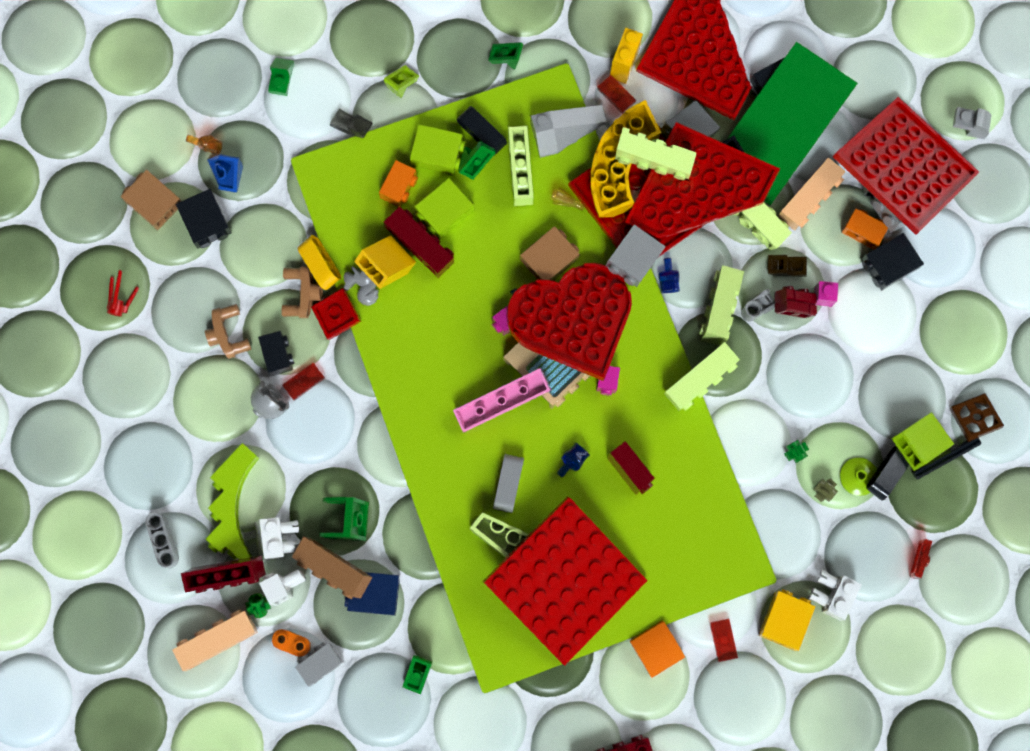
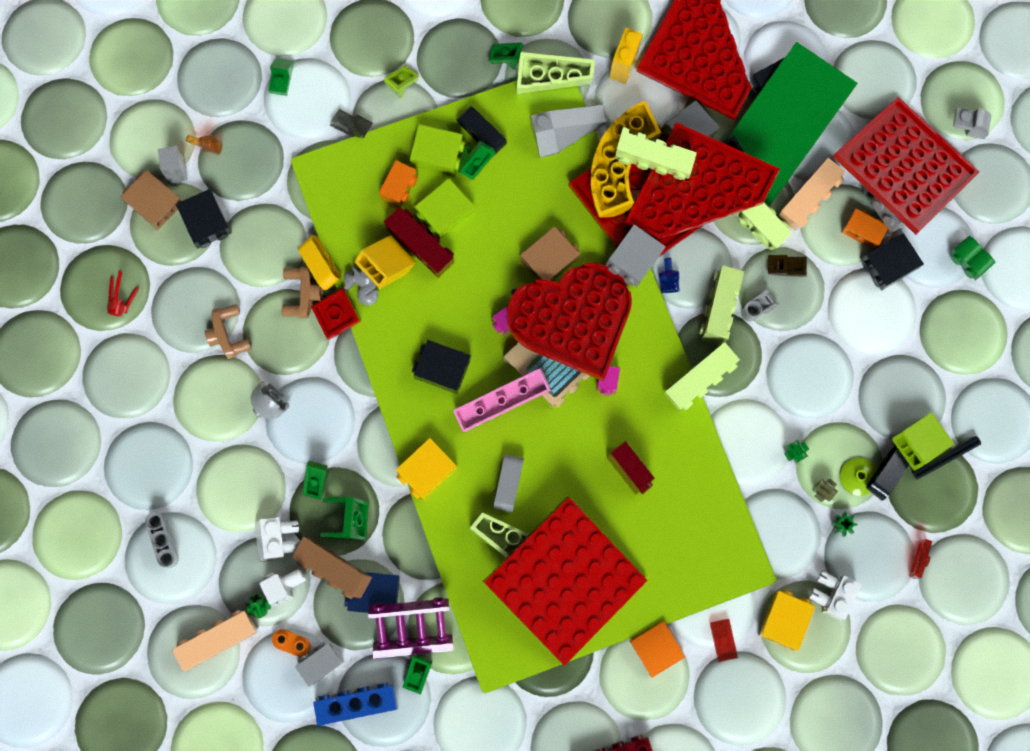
dark red brick [181,555,266,593] -> none
lime arch [206,443,260,560] -> none
blue slope [207,154,243,193] -> none
black brick [258,331,295,377] -> none
clear red plate [282,363,325,401] -> none
yellowish green brick [508,126,534,206] -> none
clear yellow cone [550,187,584,211] -> none
clear blue piece [557,442,590,478] -> none
clear red plate [597,75,636,114] -> none
dark red brick [774,286,817,318] -> none
dark pink brick [814,281,838,307] -> none
reddish brown piece [950,393,1004,442] -> none
none -> light grey brick [158,146,187,184]
none -> green slope [302,461,329,500]
none -> blue brick [313,682,398,726]
none -> magenta fence [368,597,453,658]
none -> yellow brick [396,438,457,500]
none -> black brick [412,339,471,394]
none -> yellowish green wedge [517,52,595,94]
none -> green gear [831,512,858,537]
none -> green brick [949,235,996,280]

